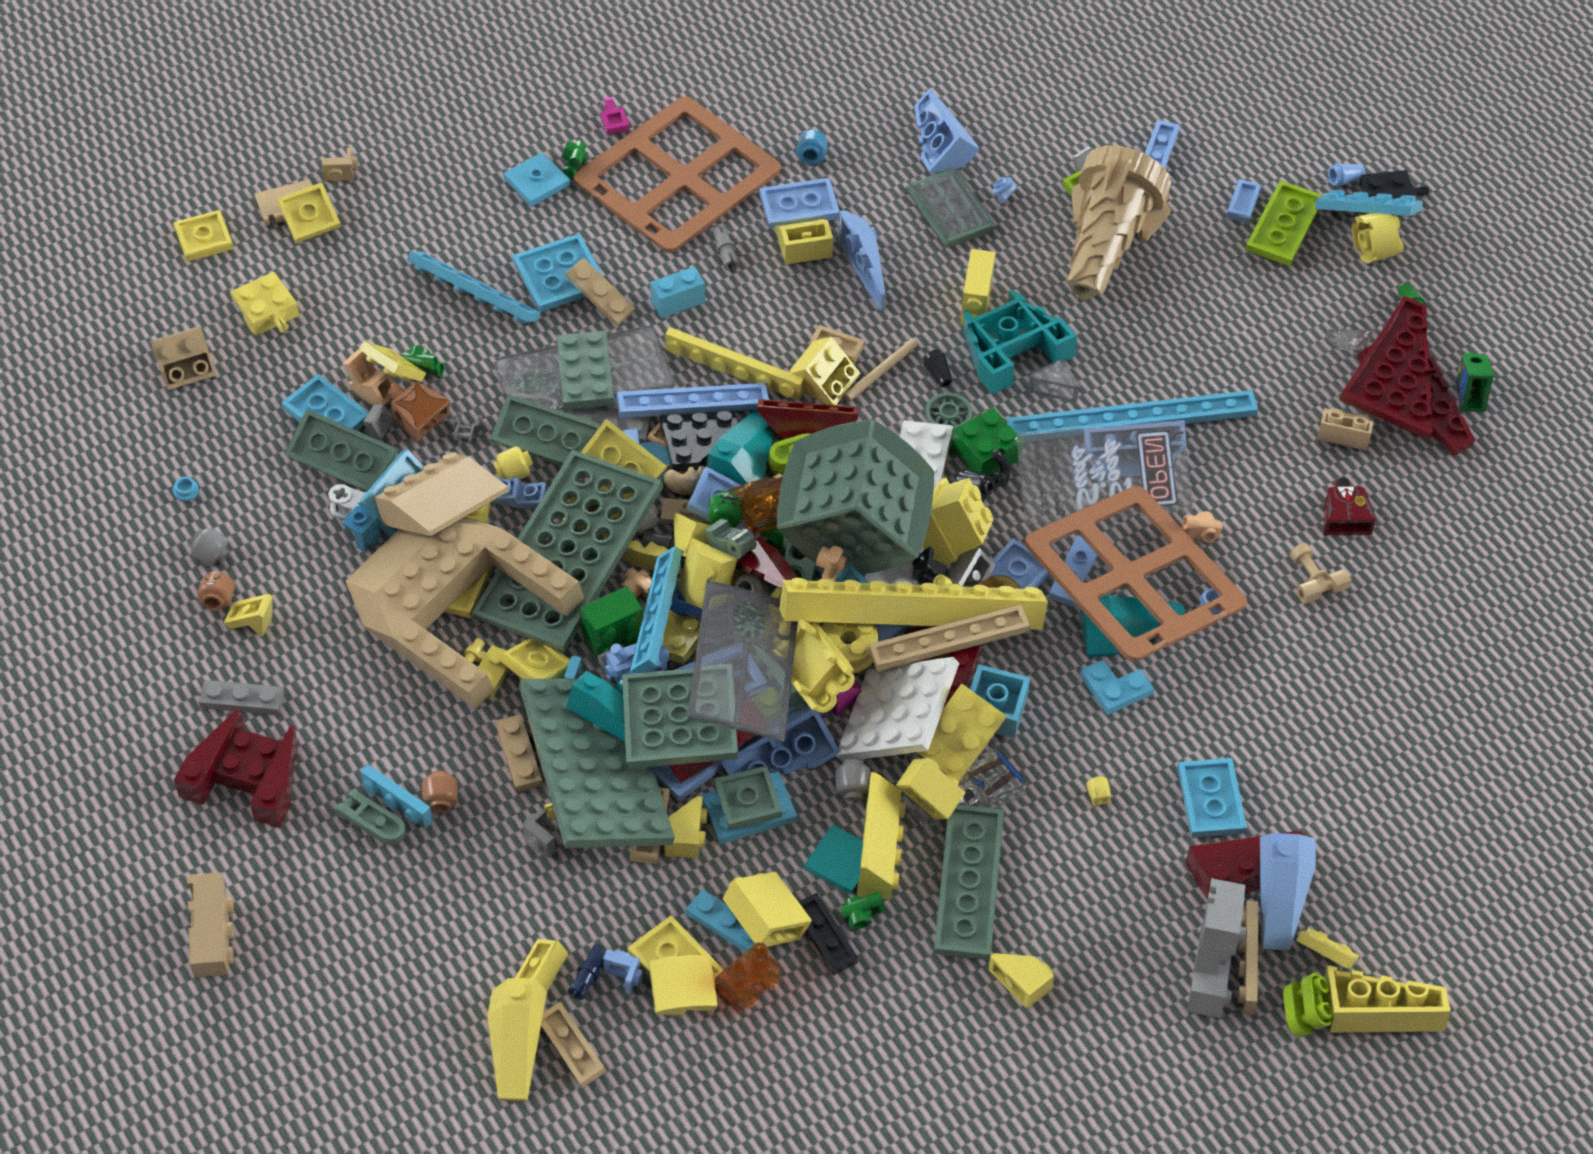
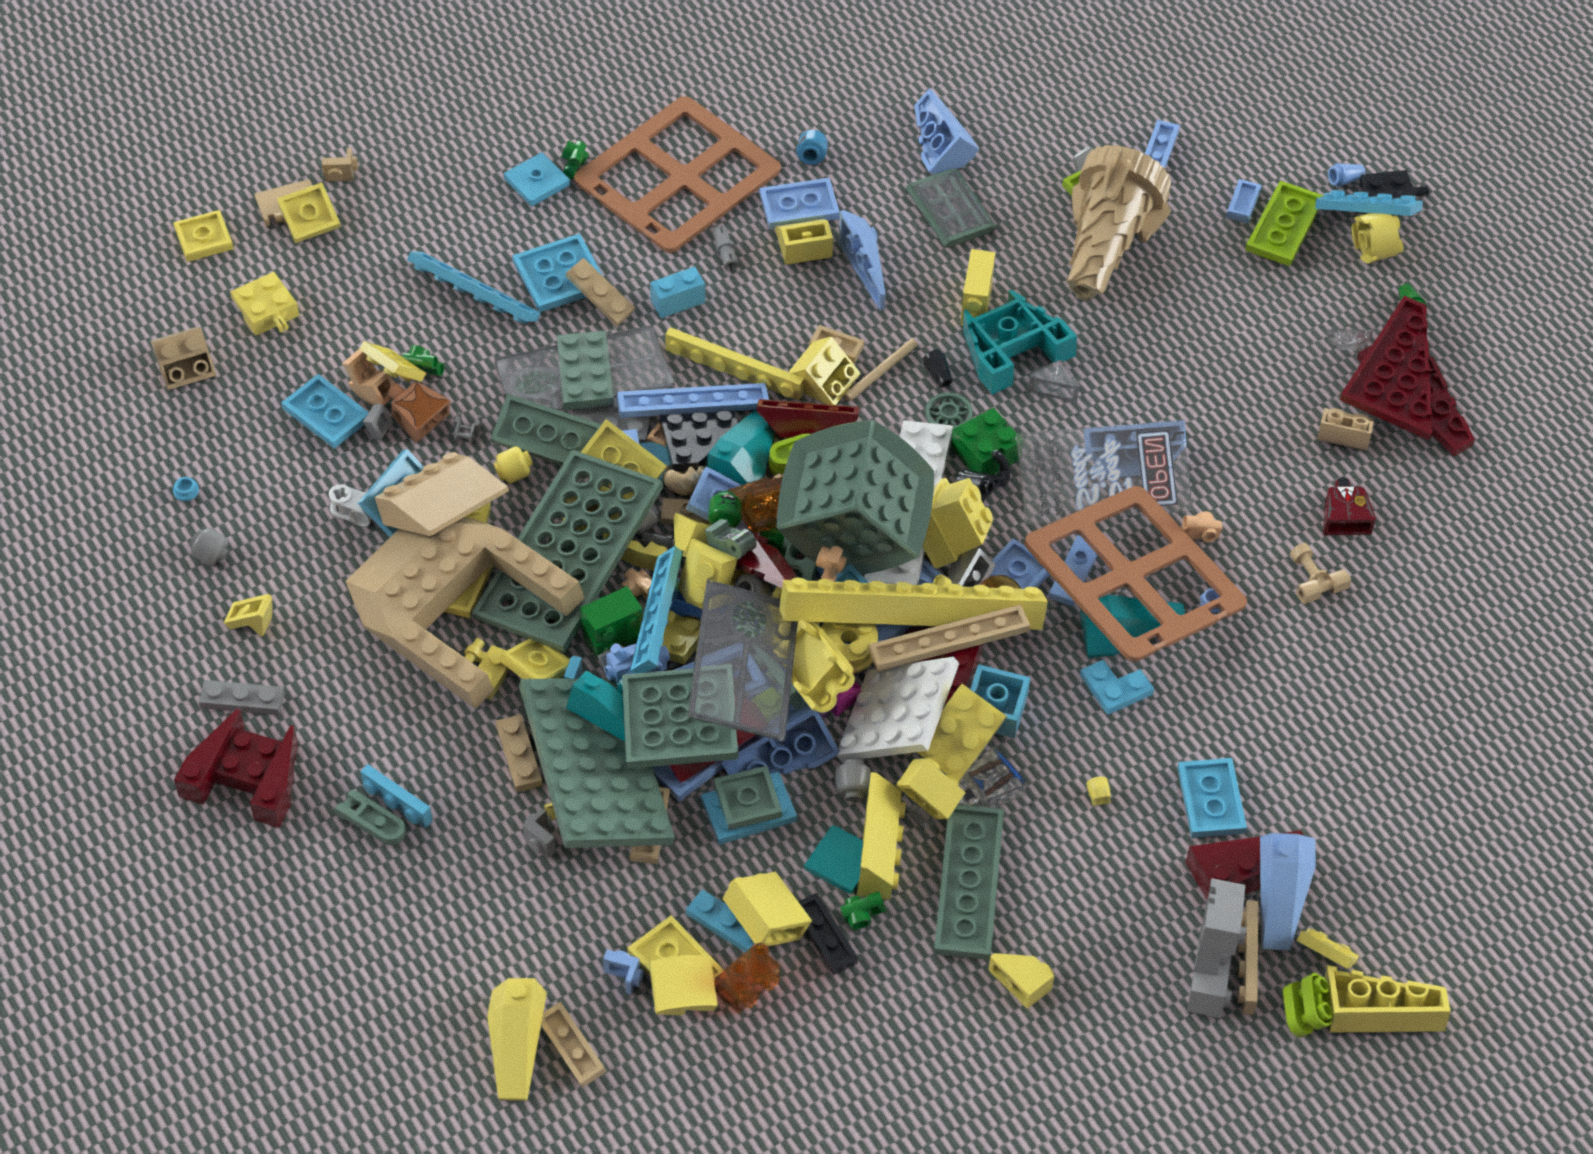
tan wedge [187,872,234,978] -> none
nougat head [197,571,235,611] -> none
sand green plate [285,409,399,492] -> none
dark azure bracket [342,506,381,552] -> none
nougat head [422,770,458,814] -> none
light blue slope [491,477,548,509] -> none
light yellow slope [515,939,568,992] -> none
dark blue pin [568,944,607,1000] -> none
dark pink plate [601,97,629,135] -> none
light yellow slope [665,796,708,858] -> none
black bracket [912,546,947,584] -> none
light blue plate [992,177,1017,203] -> none
medium azure plate [1006,390,1258,442] -> none
green torso [1457,352,1494,412] -> none

